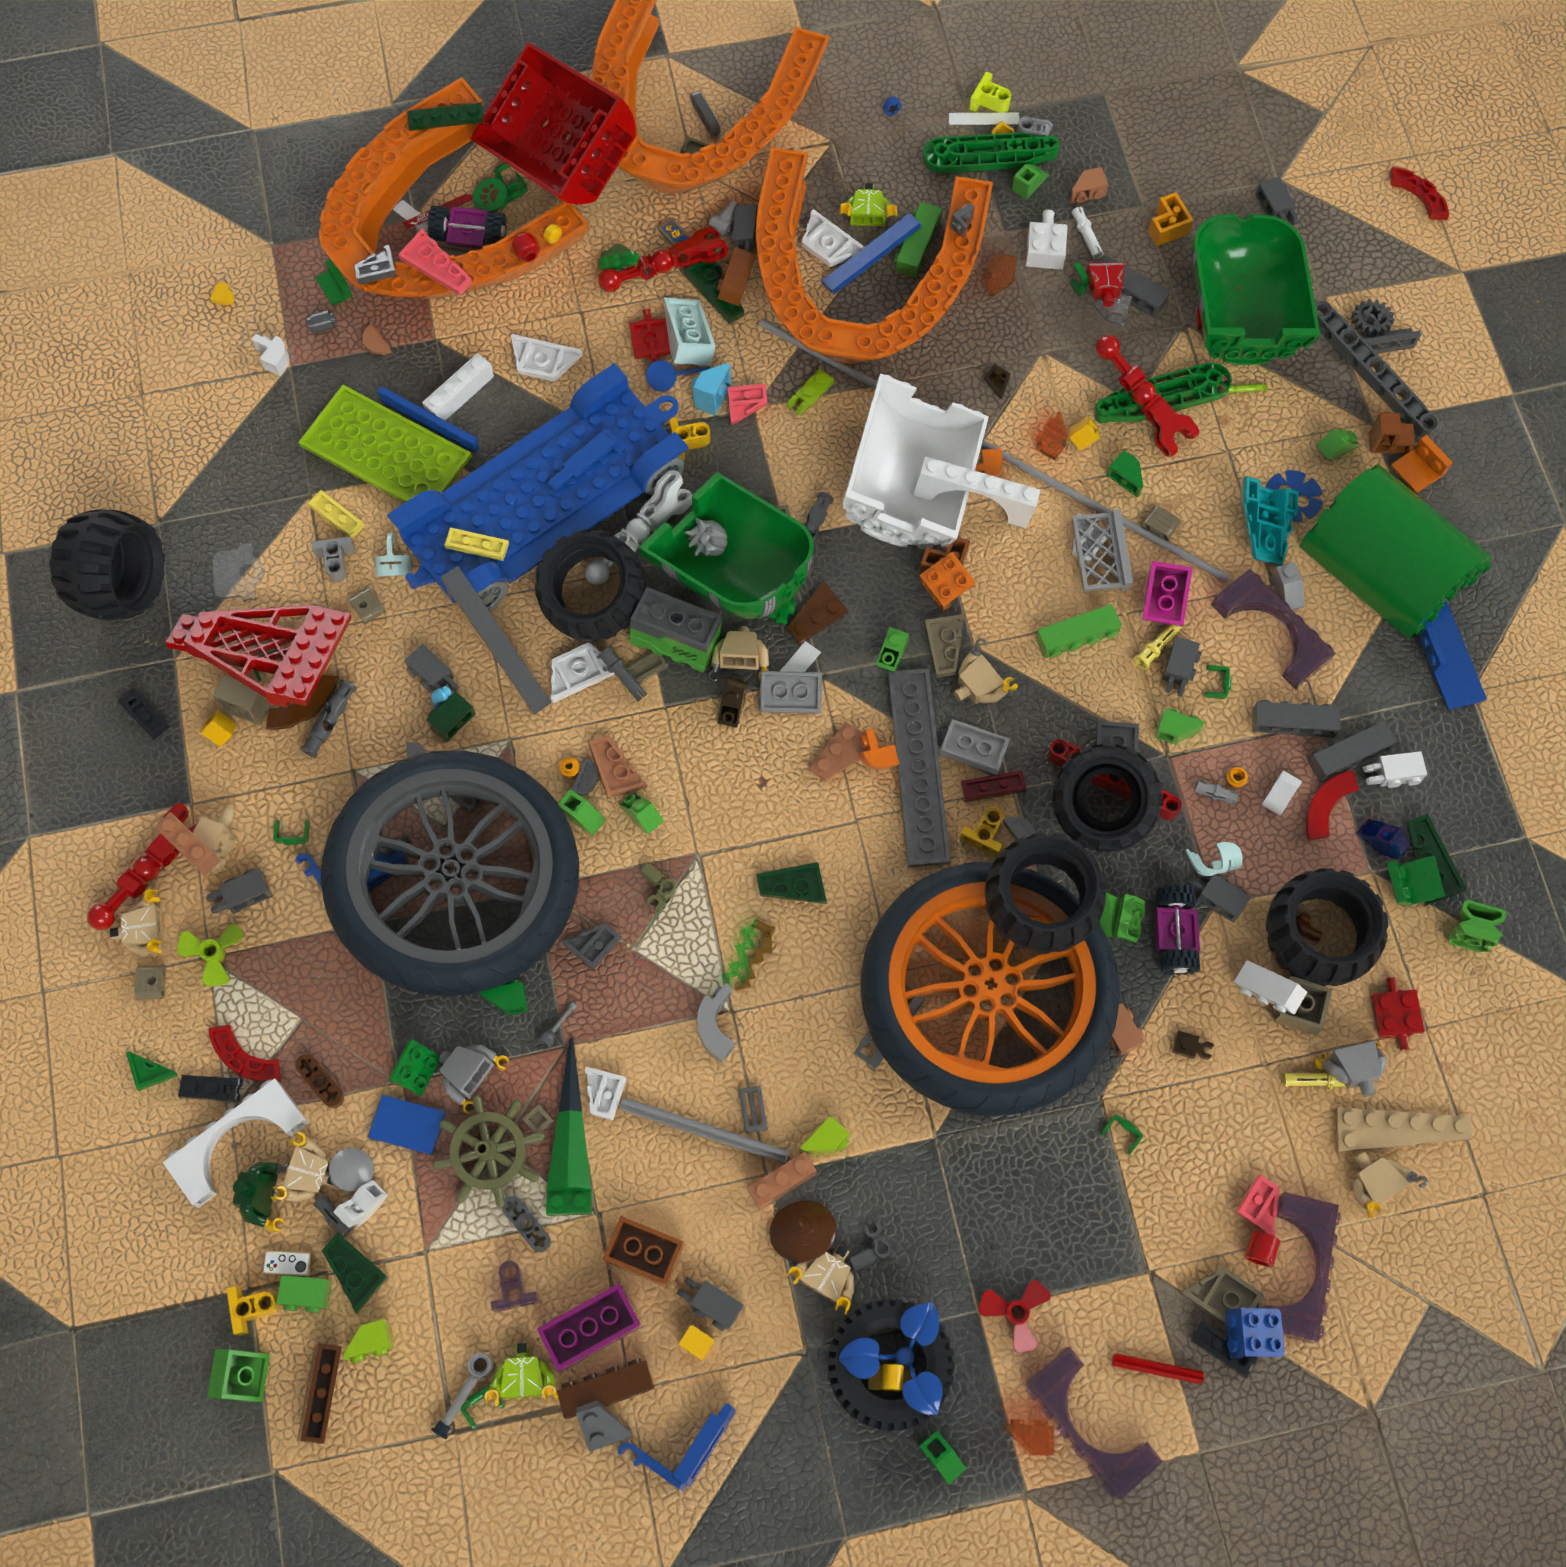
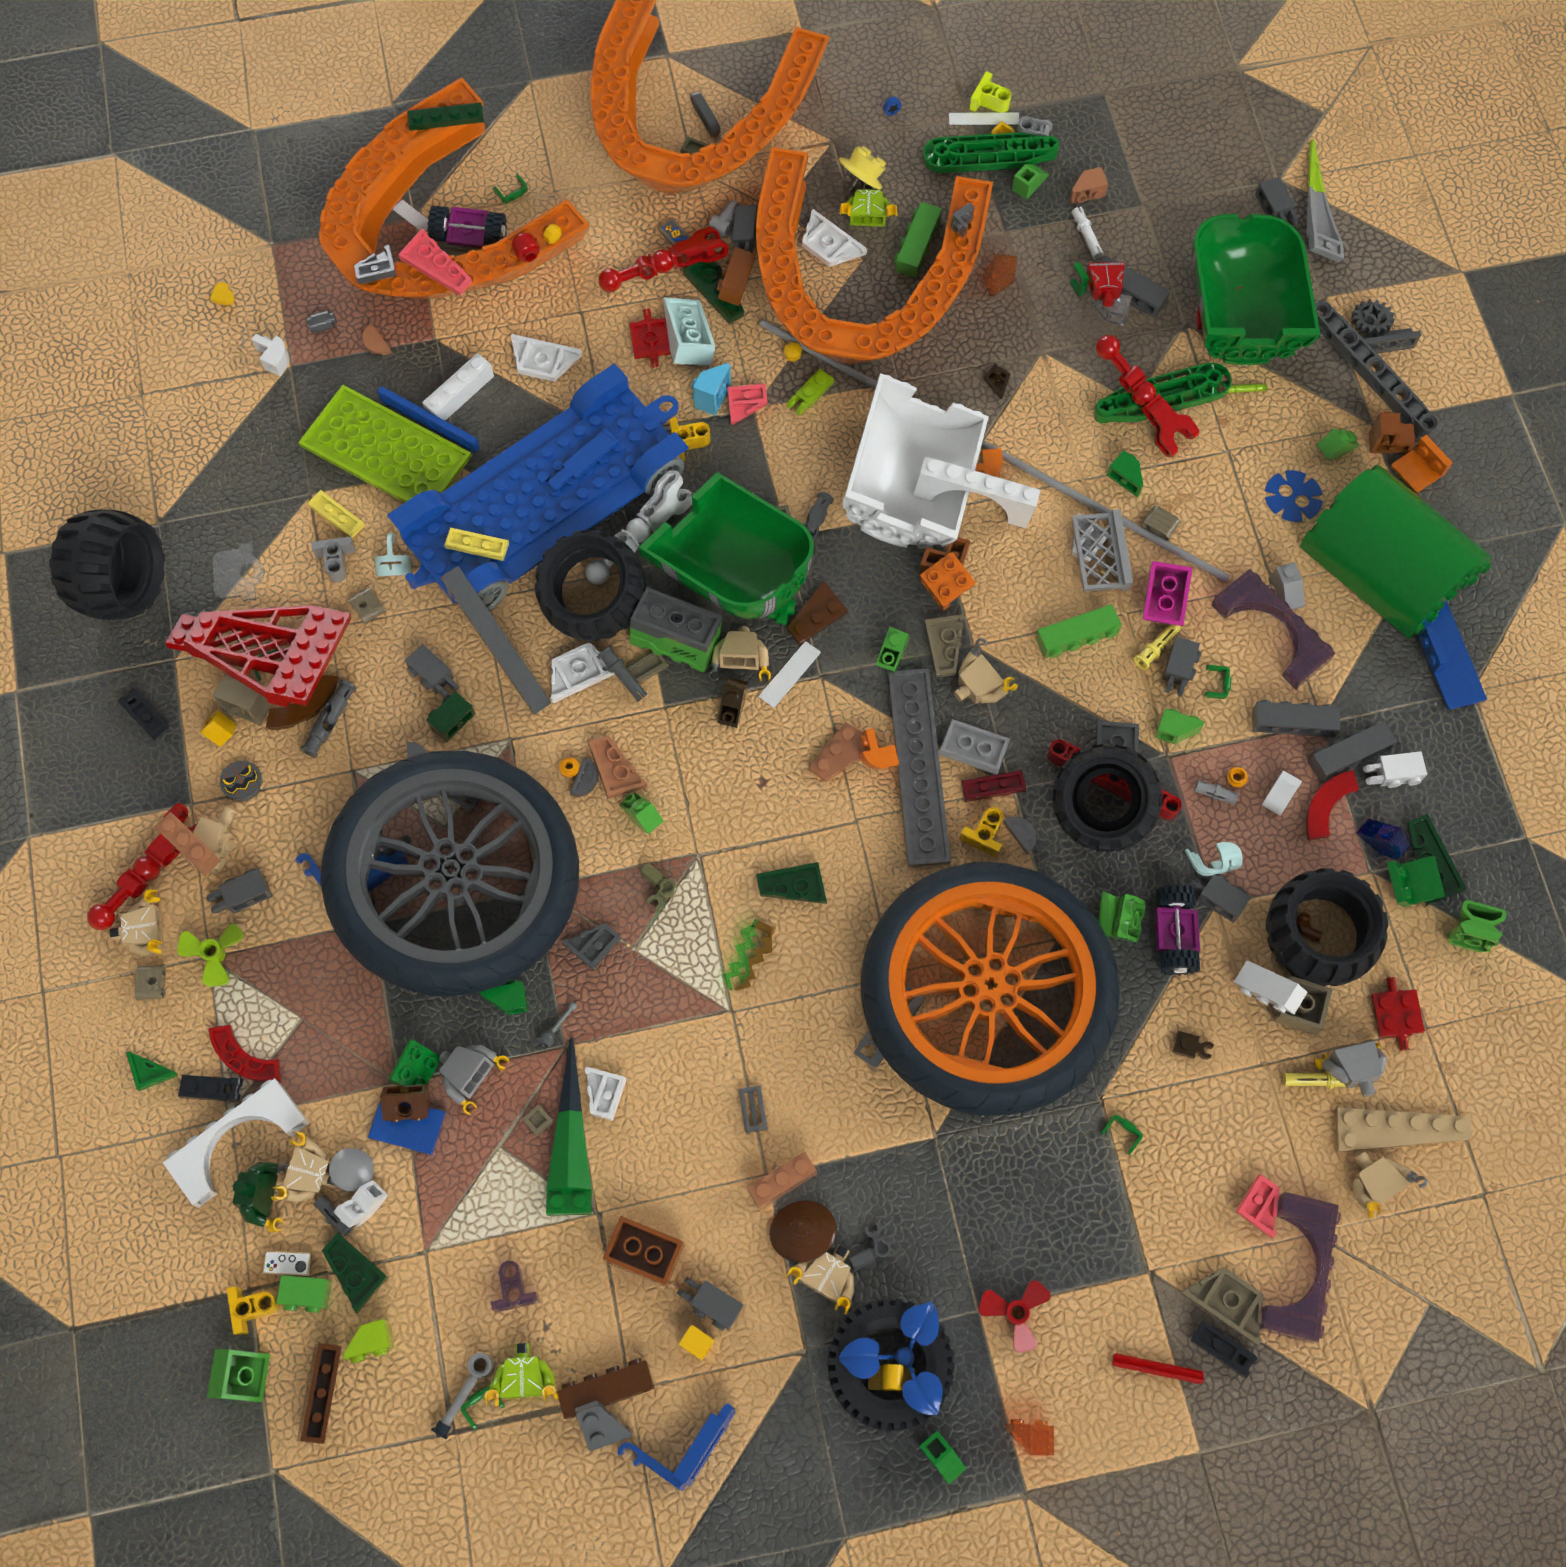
green piece [273,820,310,845] -> none
reddish brown beam [295,1054,344,1108] -> none
green panel [315,259,352,306] -> none
red sticker [402,194,473,229] -> none
medium azure arm [431,686,451,709] -> none
olive piece [432,1095,545,1208] -> none
red slope [470,42,637,205] -> none
green tile [473,178,509,213] -> none
green piece [494,163,521,193] -> none
dark grey beam [502,1196,551,1253] -> none
magenta brick [537,1283,642,1373] -> none
bright green slope [558,789,606,836] -> none
green rock [598,244,640,270] -> none
light grey axle [620,1098,791,1165] -> none
blue piece [646,360,711,392] -> none
light grey hair [685,517,728,556] -> none
light grey arch [697,983,735,1064] -> none
light grey tile [760,671,822,714] -> none
lime slope [800,1116,850,1154] -> none
blue tile [821,213,922,295] -> none
black tyre [985,832,1106,954] -> none
white brick [1025,210,1067,269] -> none
clear purple arch [1025,1346,1163,1499] -> none
clear orange slope [1035,412,1068,461] -> none
yellow panel [1069,416,1100,451] -> none
nougat slope [1110,1003,1145,1057] -> none
light orange brick [1148,192,1194,247] -> none
blue bracket [1225,1308,1285,1358] -> none
teal wedge [1240,476,1299,566] -> none
red piece [1244,1231,1281,1268] -> none
red tile [1390,167,1449,220] -> none
none -> dark grey tile [220,761,263,802]
none -> reddish brown brick [380,1084,431,1122]
none -> yellow tile [783,342,802,362]
none -> light yellow piece [839,146,886,198]
none -> light grey plate [1306,139,1344,262]

